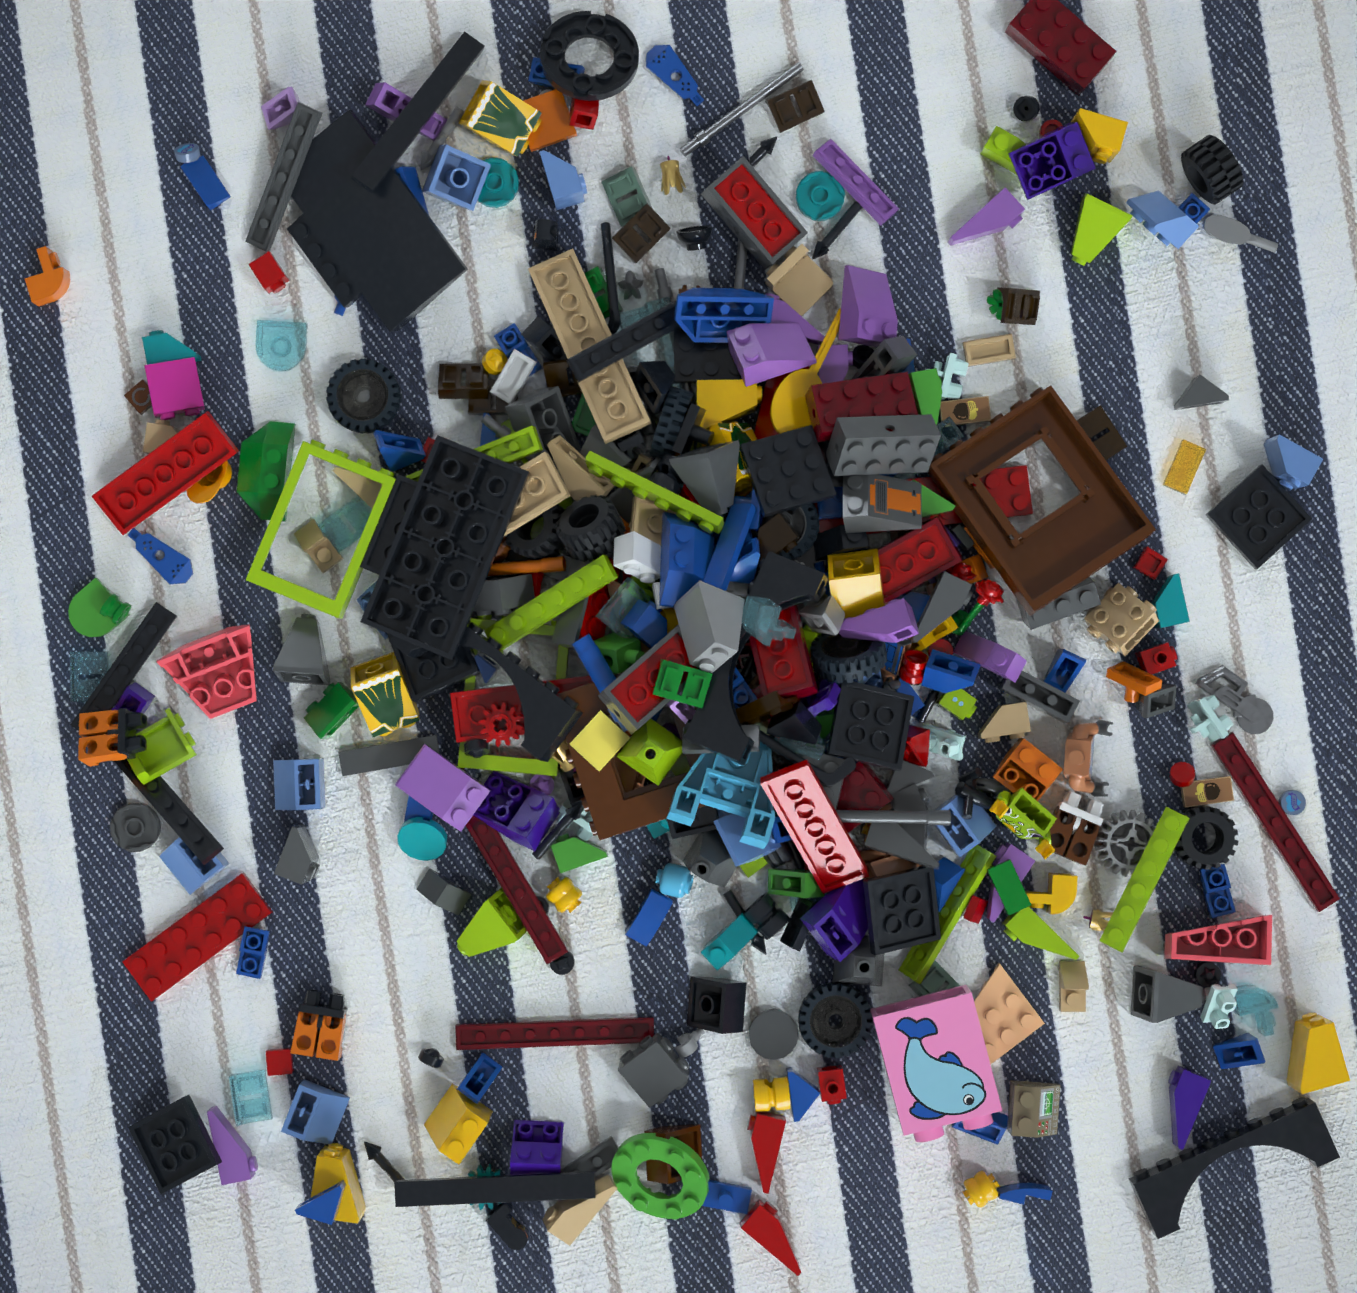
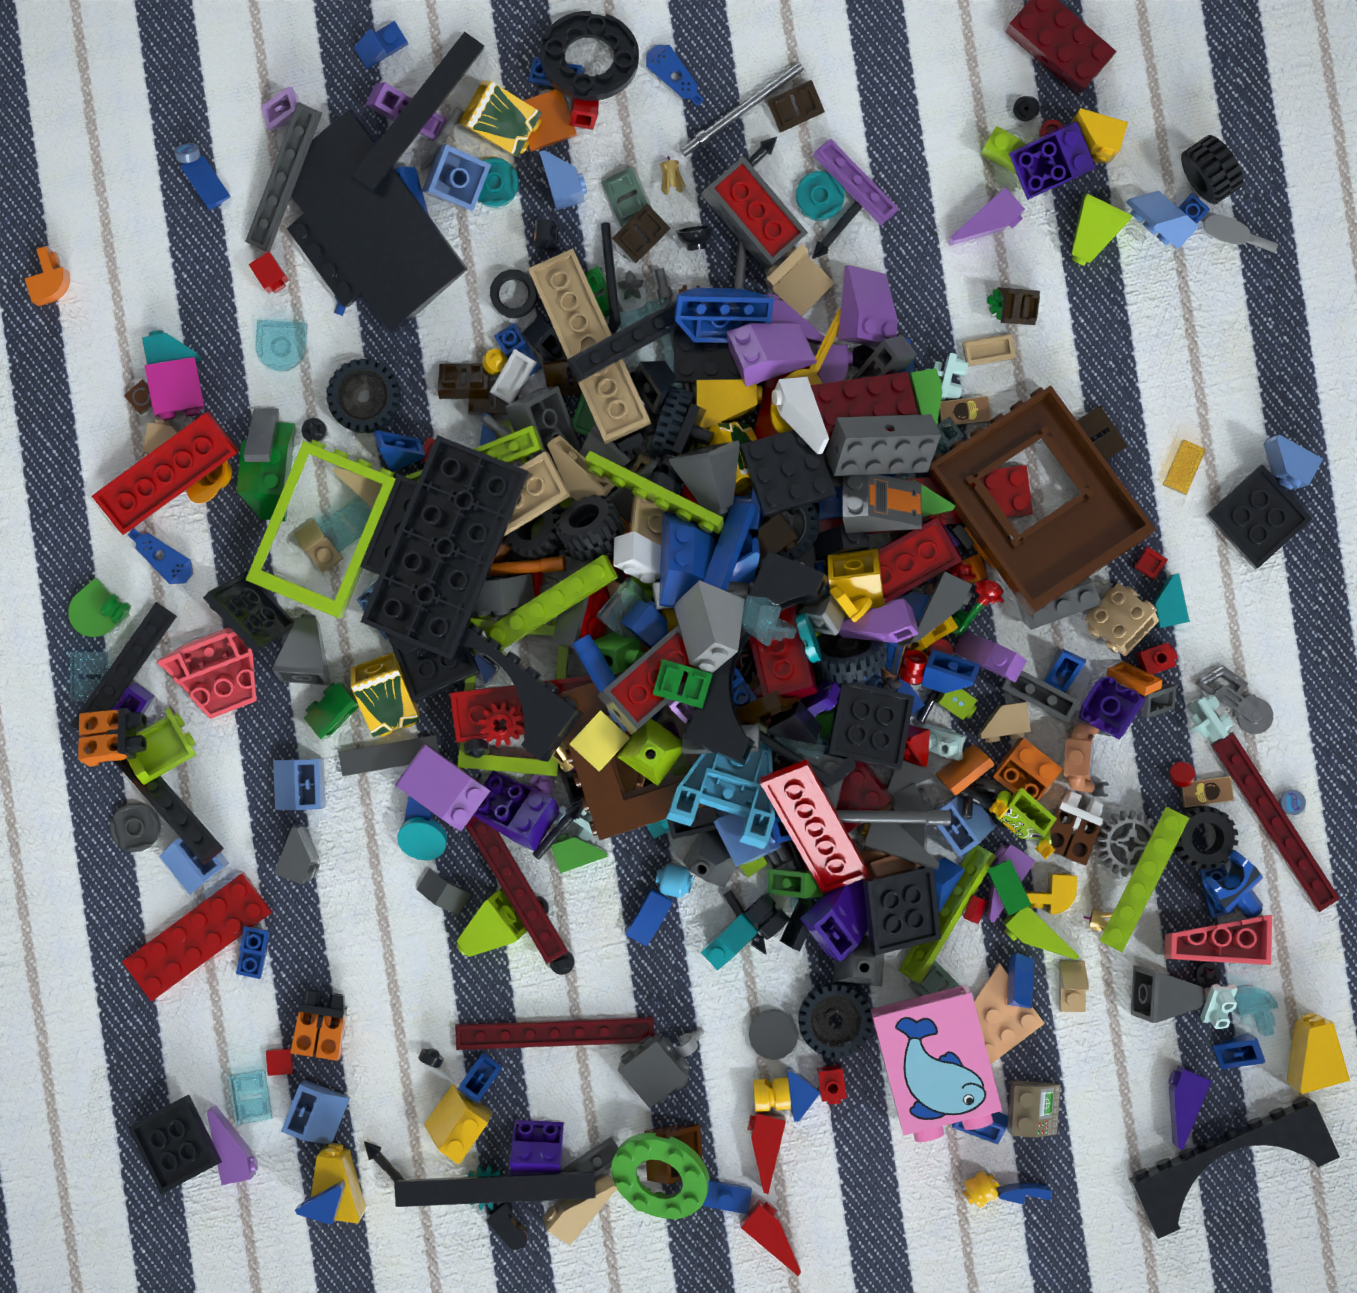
yellow piece [546,877,582,913] -> none
black slope [687,976,747,1034] -> none
dark grey slope [1174,375,1229,410] -> none
none -> black plate [203,571,295,653]
none -> dark grey tile [244,408,279,462]
none -> black tile [301,418,327,442]
none -> blue slope [353,21,408,69]
none -> black tyre [490,269,537,319]
none -> white slope [772,377,829,454]
none -> teal tile [796,612,822,663]
none -> yellow tile [829,586,873,622]
none -> orange tile [935,744,994,795]
none -> blue slope [1007,953,1034,1009]
none -> dark purple slope [1078,677,1146,740]
none -> blue connector [1202,850,1263,918]

